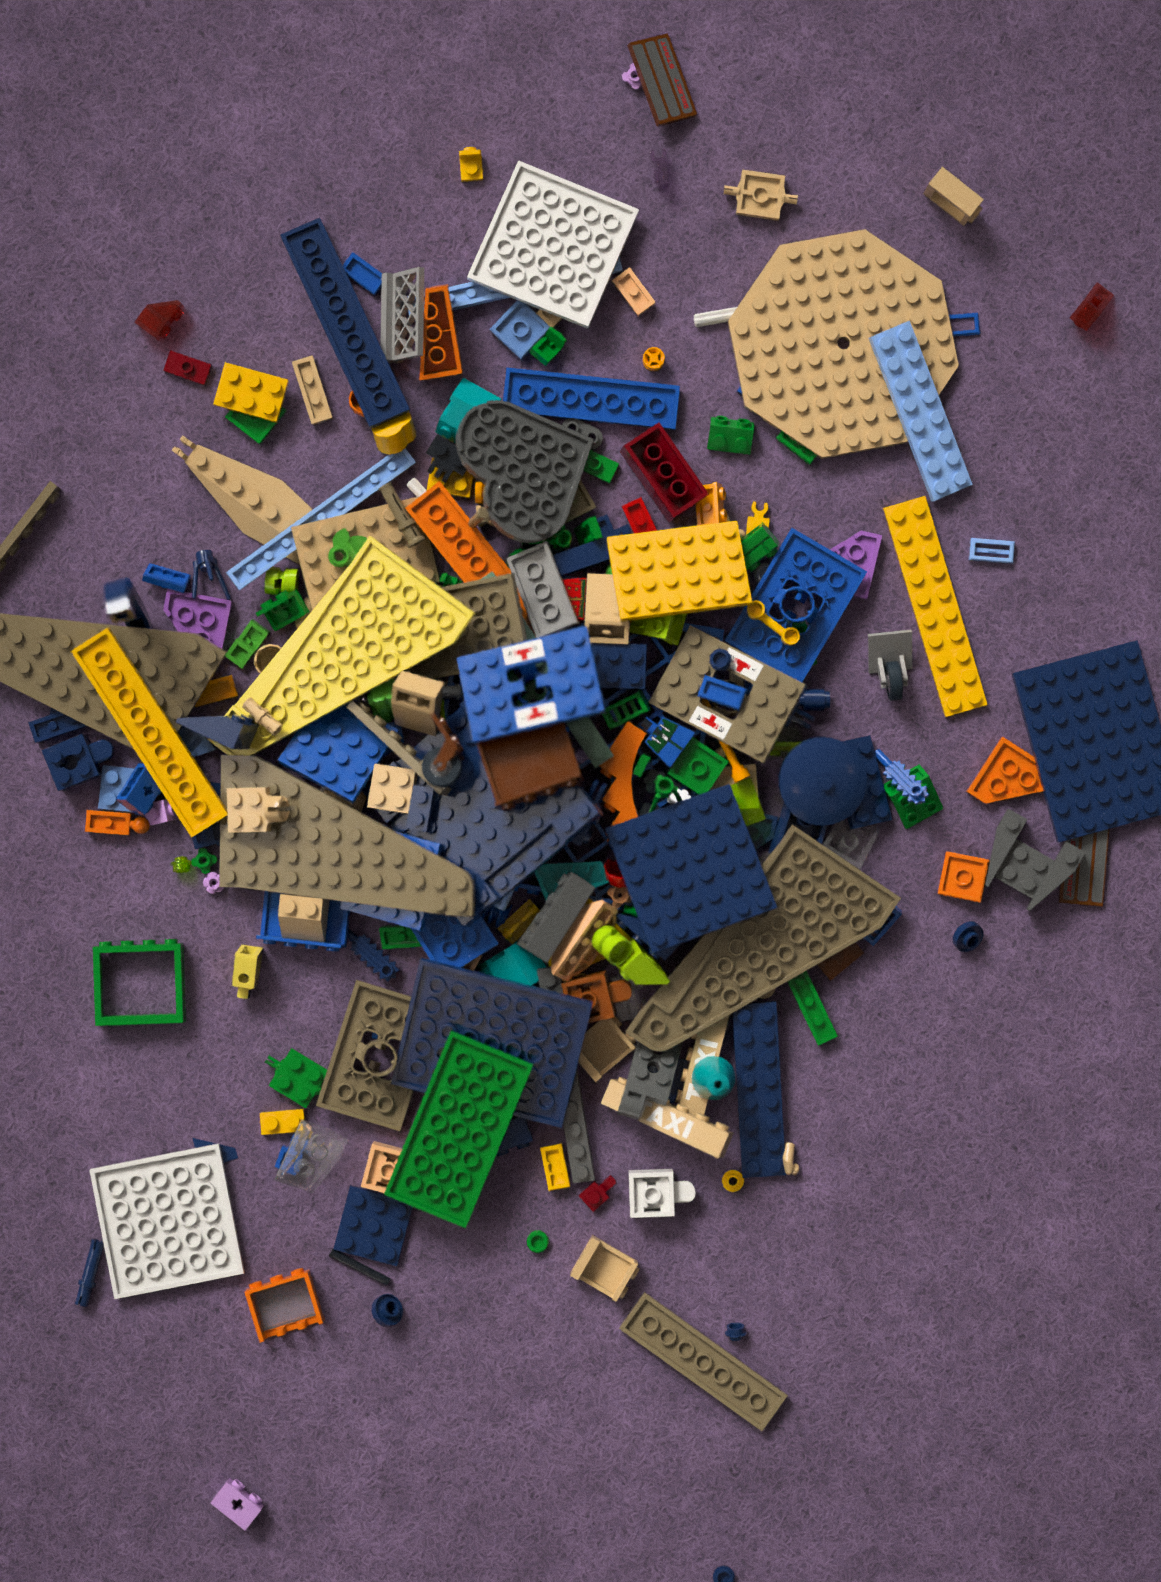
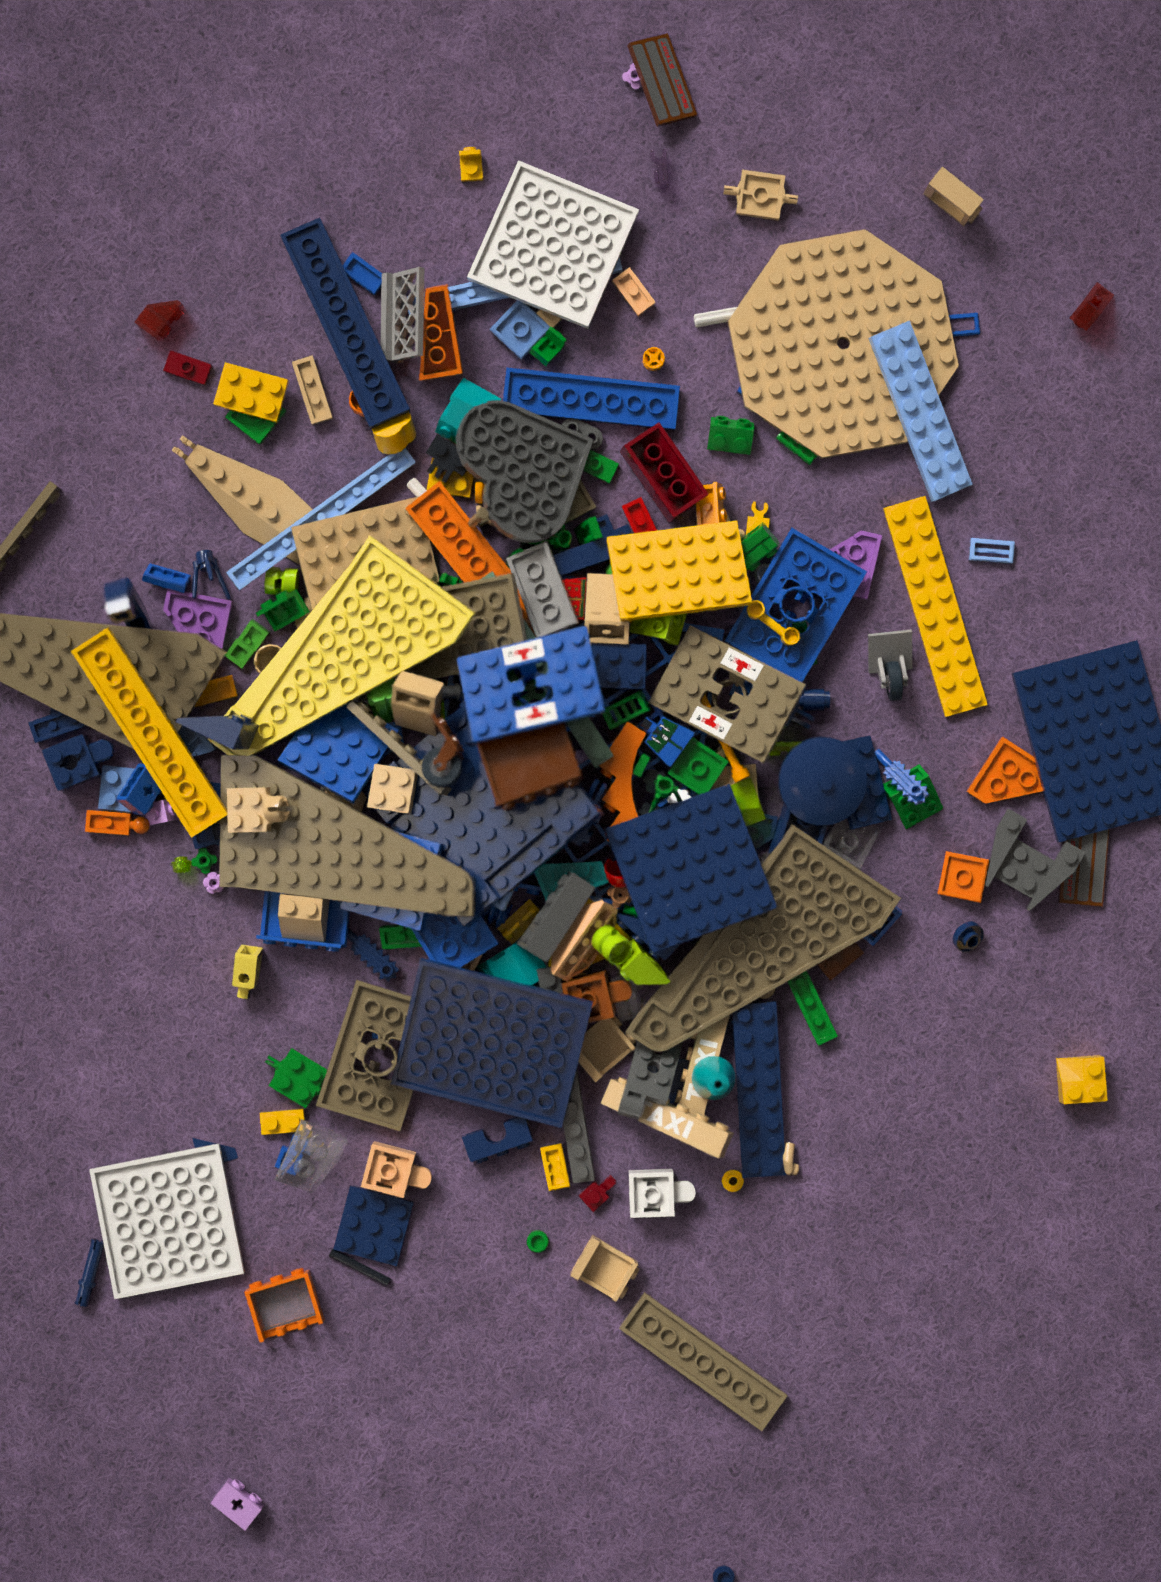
green window [93,939,186,1026] -> none
tan pin [242,697,283,736] -> none
bright green plate [328,528,367,567] -> none
dark blue plate [371,1294,403,1327] -> none
dark tan pin [379,482,426,548] -> none
green plate [384,1030,533,1228] -> none
dark blue plate [406,785,436,832] -> none
blue tile [697,675,747,711] -> none
dark blue plate [709,649,732,671] -> none
dark blue plate [725,1322,747,1341] -> none
none -> yellow slope [1056,1055,1108,1104]

